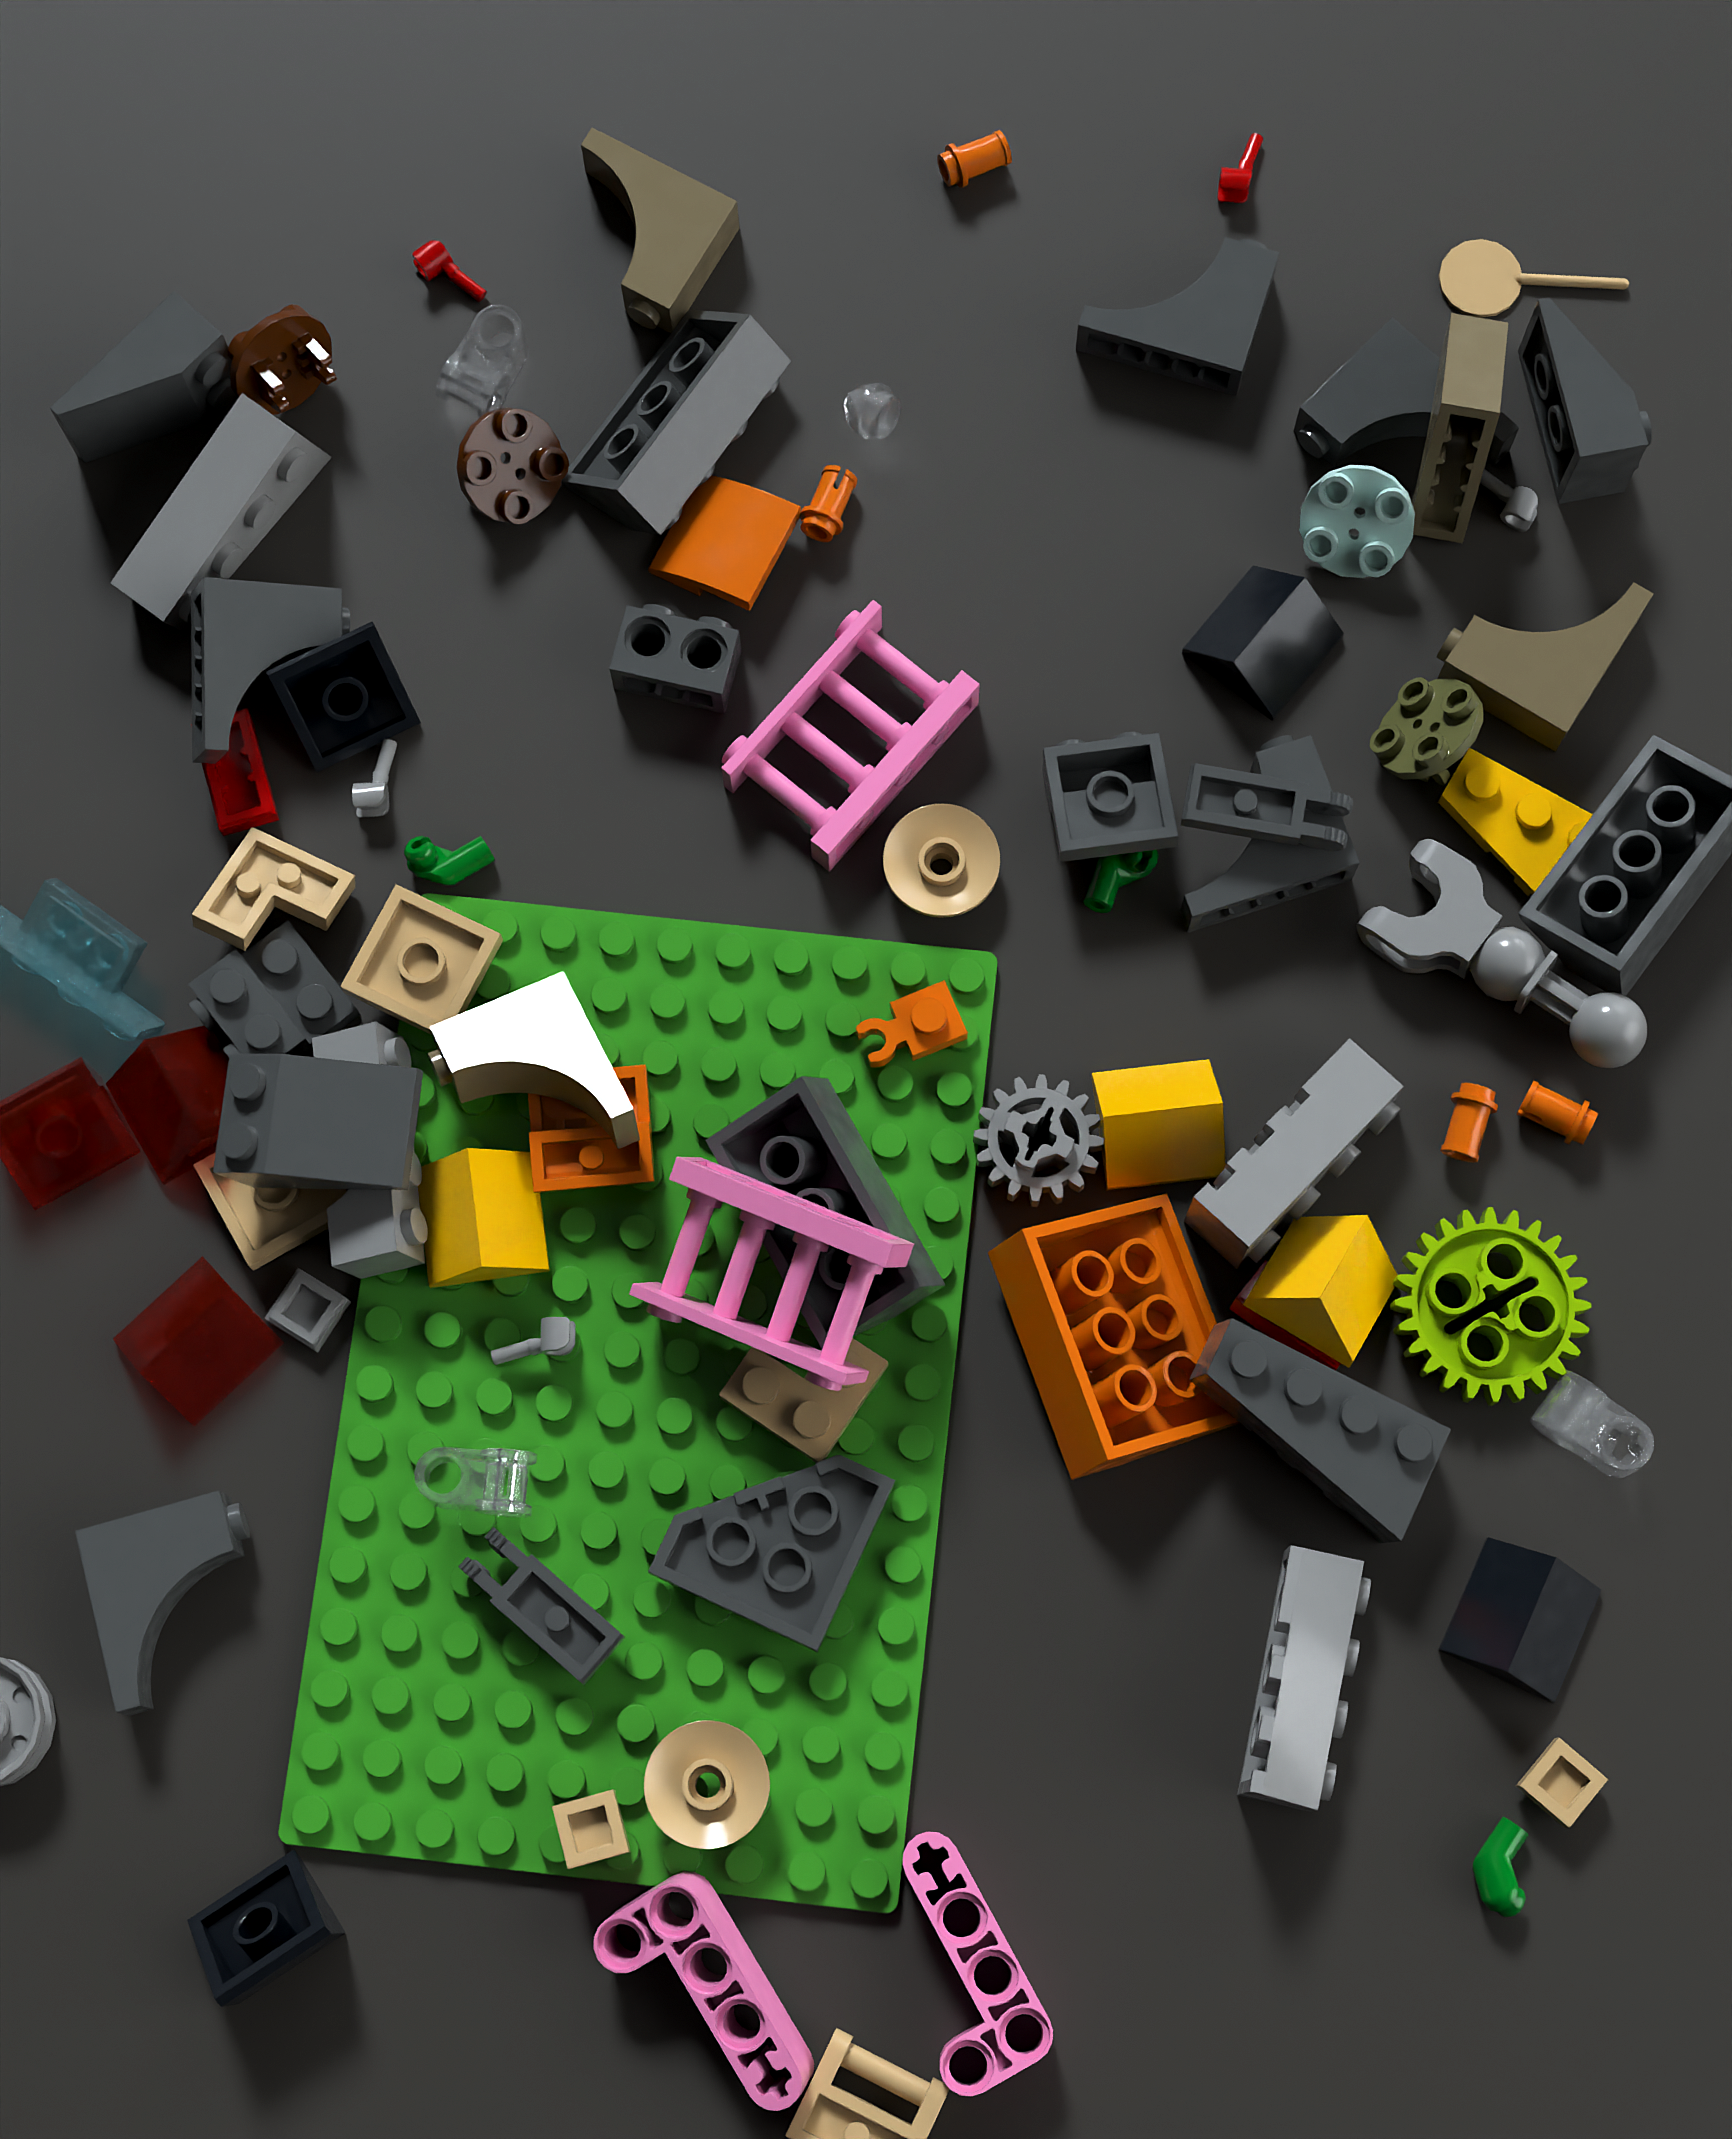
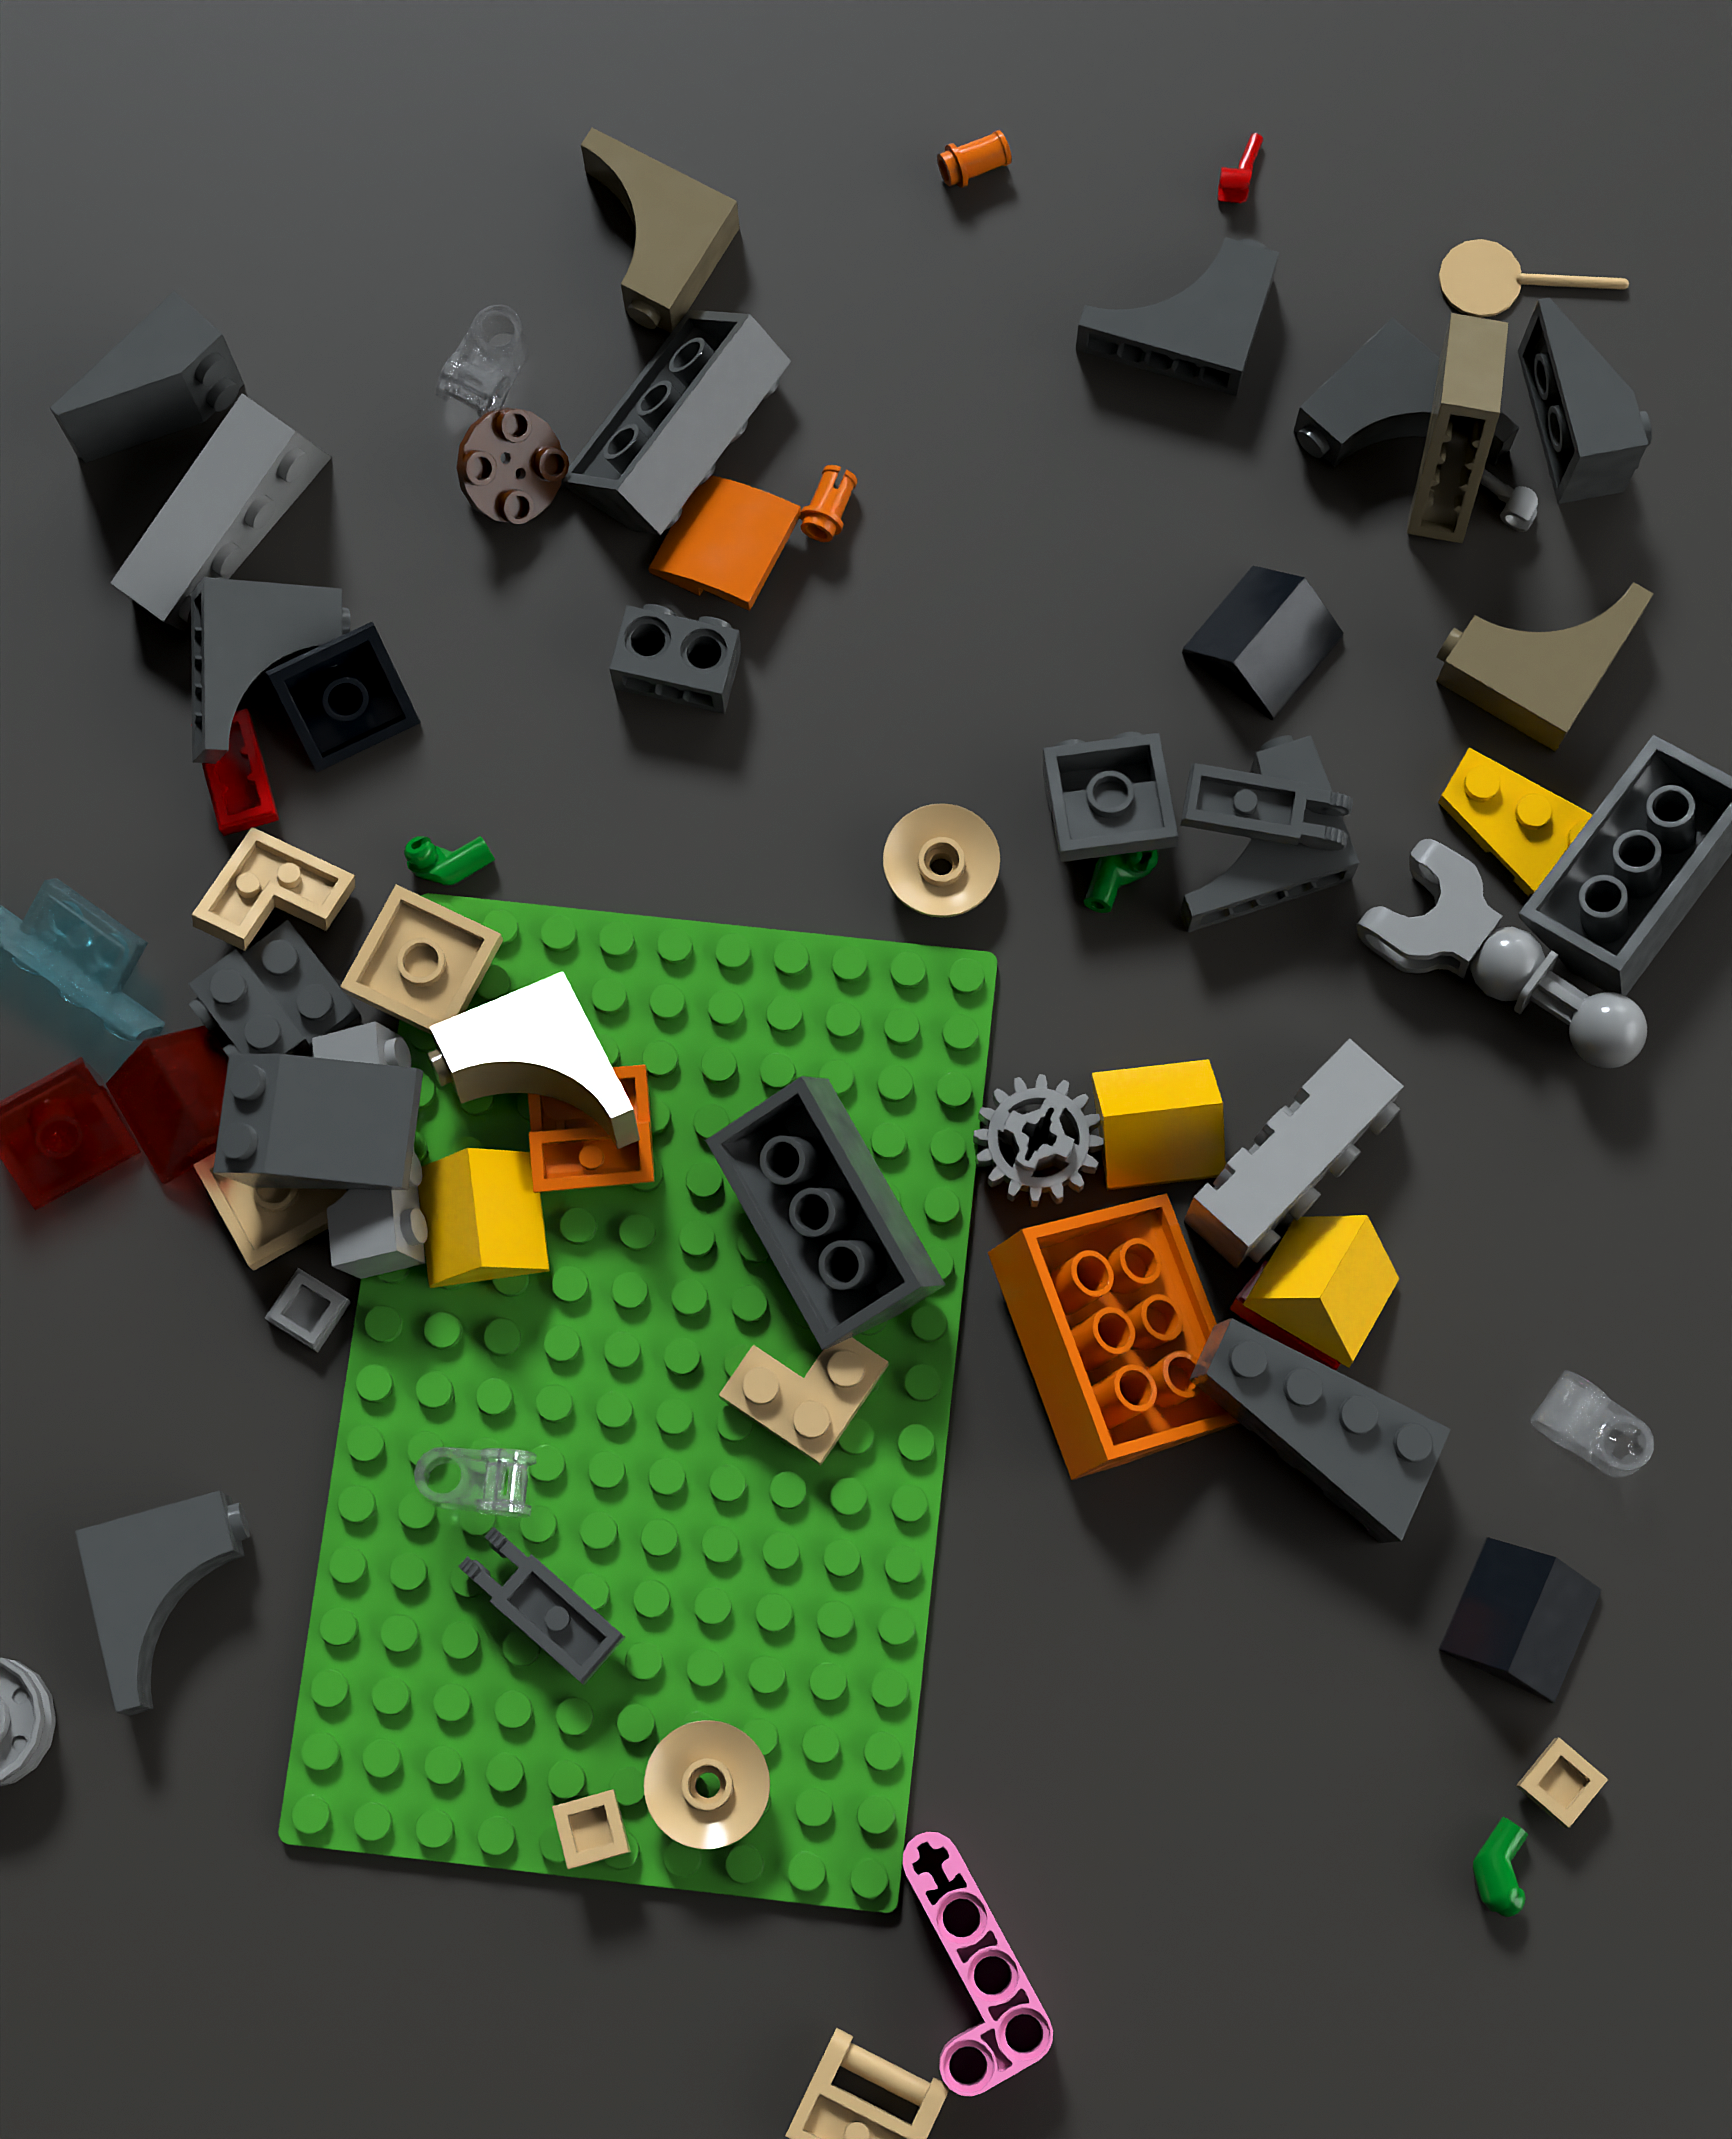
clear red slope [113,1256,284,1426] -> none
black slope [187,1850,346,2007] -> none
reddish brown plate [228,304,337,415] -> none
light grey hand [352,739,397,817] -> none
red hand [412,240,487,302] -> none
light grey hand [491,1317,576,1365] -> none
bright pink beam [593,1871,814,2111] -> none
bright pink fence [629,1157,914,1391] -> none
dark grey plate [648,1455,895,1652] -> none
bright pink fence [721,600,980,872] -> none
clear plate [843,382,902,439] -> none
orange plate [855,980,968,1068] -> none
light grey wedge [1237,1545,1371,1812] -> none
light aqua plate [1299,465,1415,578] -> none
olive plate [1370,677,1483,786] -> none
lime gear [1390,1207,1592,1406] -> none
orange pin [1440,1083,1498,1163] -> none
orange pin [1516,1080,1598,1145] -> none

